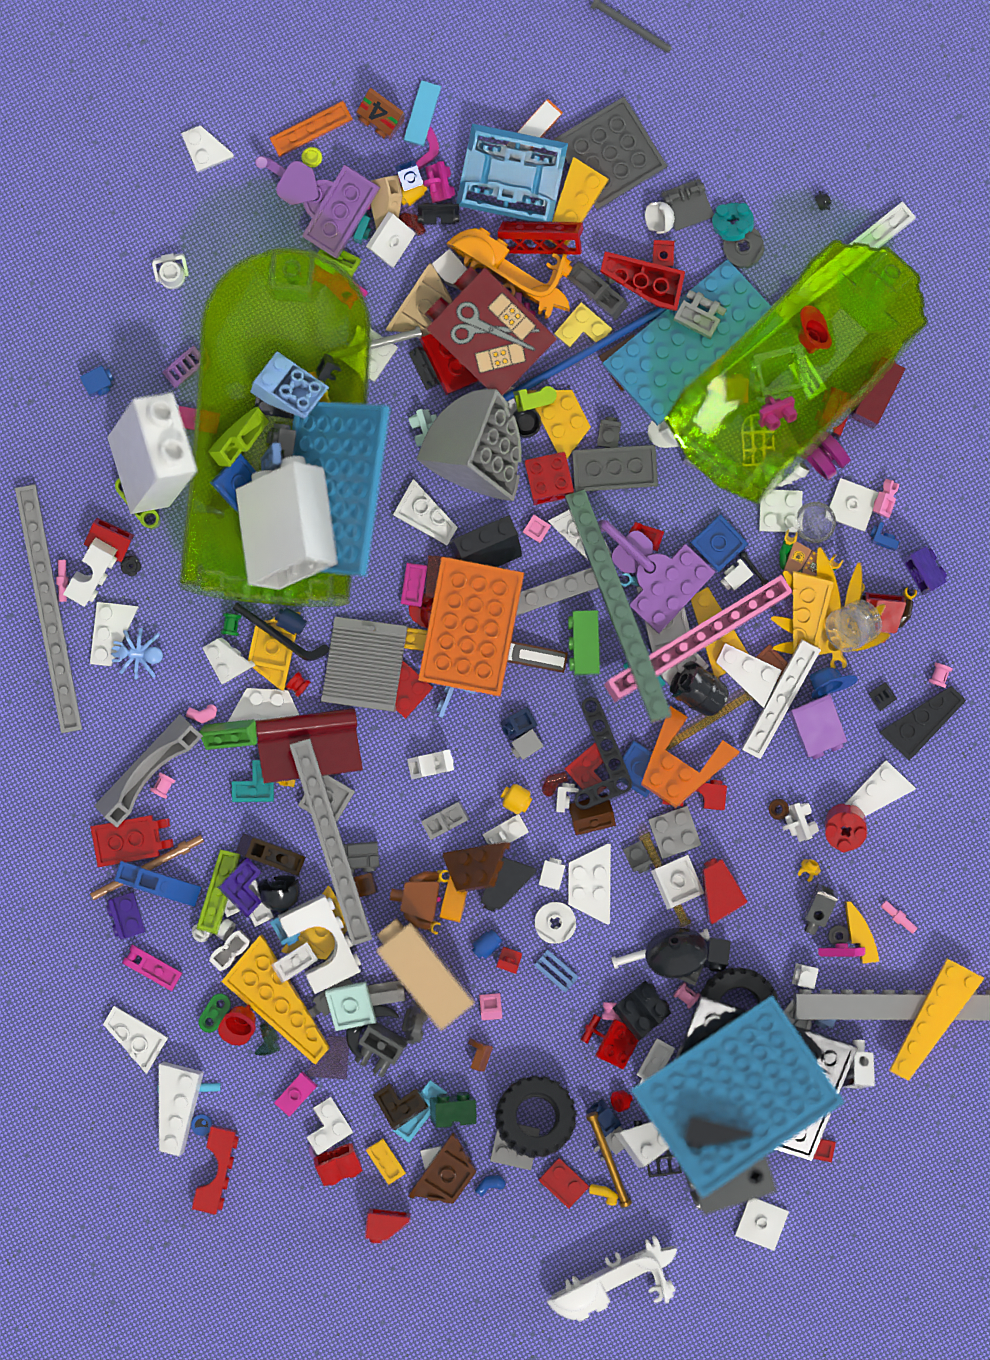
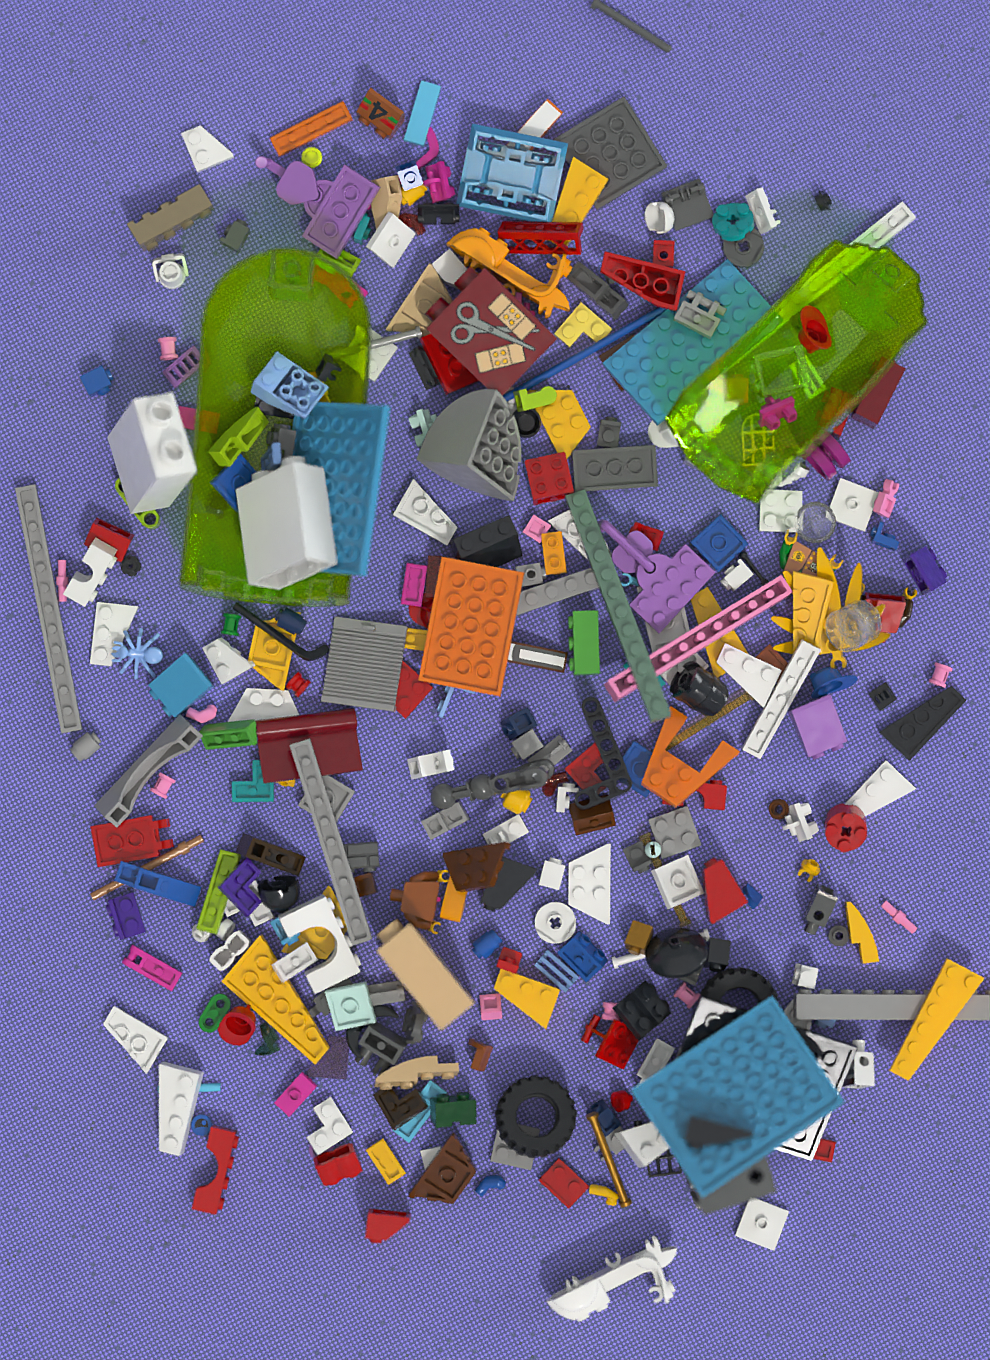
dark pink plate [818,943,865,957] -> none
none -> light grey brick [70,731,101,762]
none -> dark tan wedge [127,184,214,252]
none -> dark azure slope [148,653,215,718]
none -> bright pink bush [158,337,179,361]
none -> dark grey brick [219,218,251,253]
none -> tan slope [374,1055,459,1090]
none -> dark grey piece [431,759,555,809]
none -> yellow wedge [494,969,560,1029]
none -> light grey brick [515,563,546,588]
none -> light grey hinge [527,734,573,772]
none -> light orange hinge [541,531,567,575]
none -> blue bracket [557,931,608,982]
none -> pearl gold brick [625,920,654,955]
none -> light aqua hinge [645,841,661,858]
none -> blue tile [742,883,763,910]
none -> white plate [745,187,780,234]

